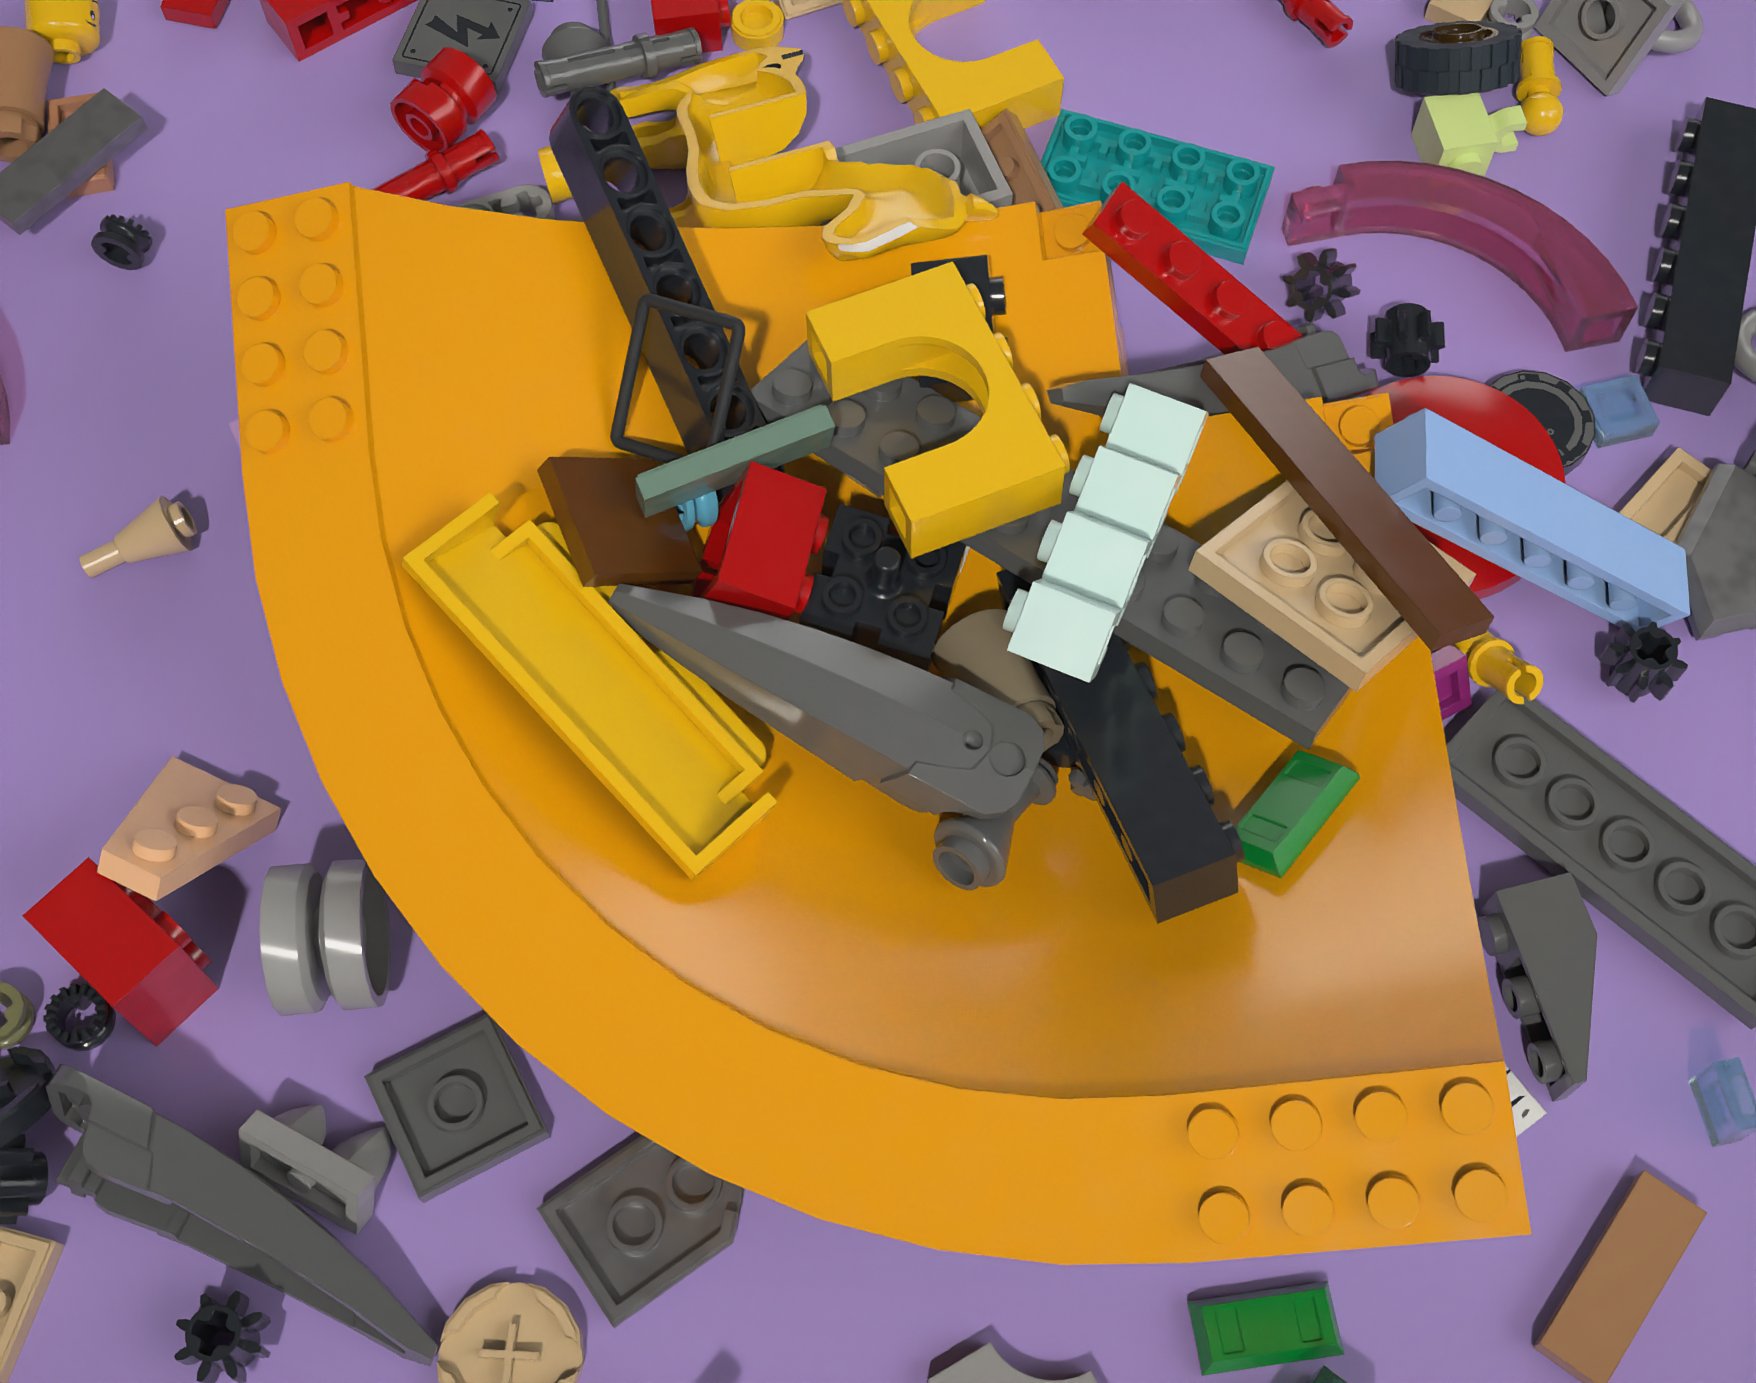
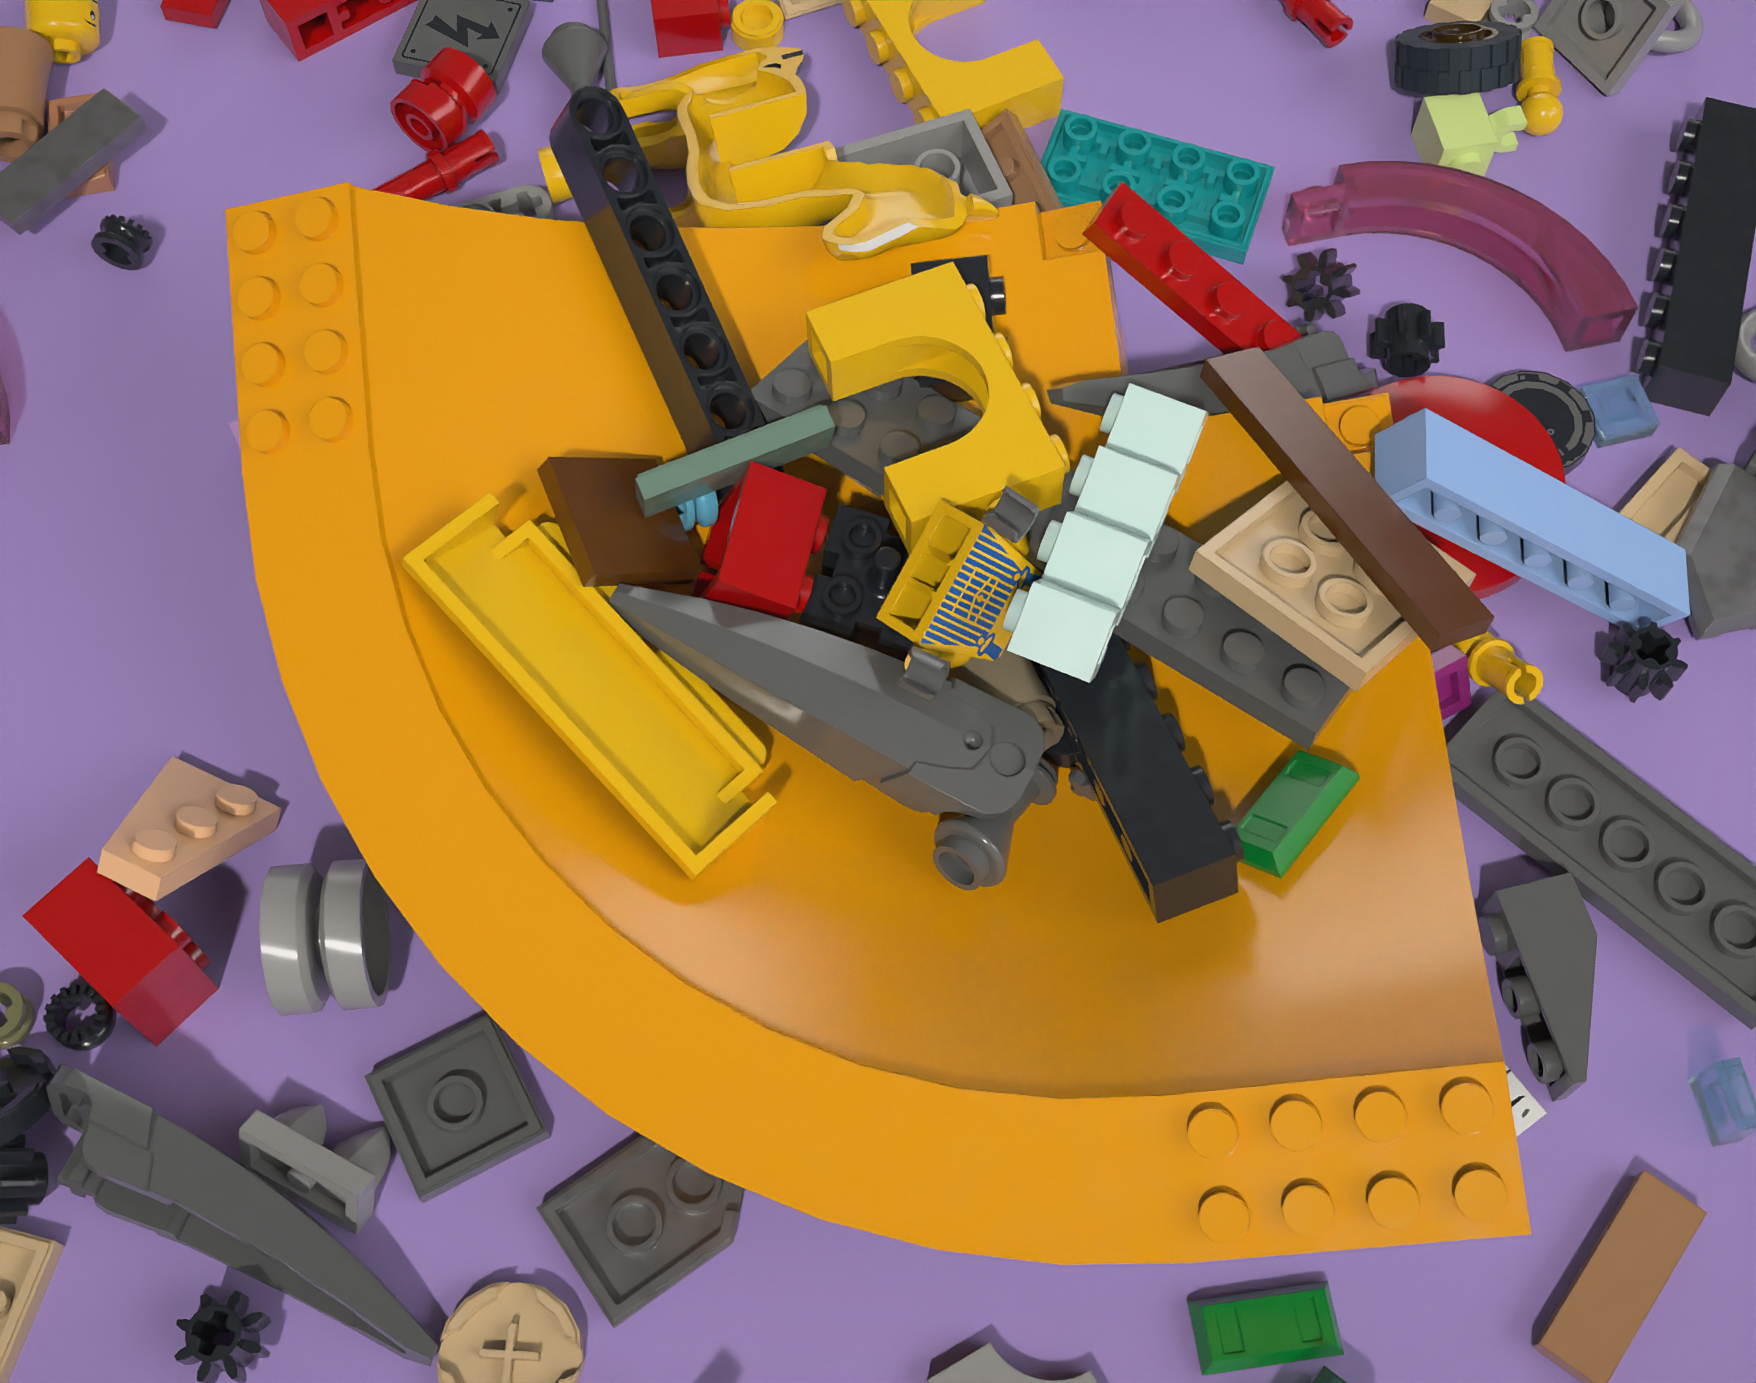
tan cone [79,495,197,578] -> none
dark grey pin [534,27,702,98] -> none
black piece [610,294,746,464] -> none
none -> yellow torso [876,485,1042,701]

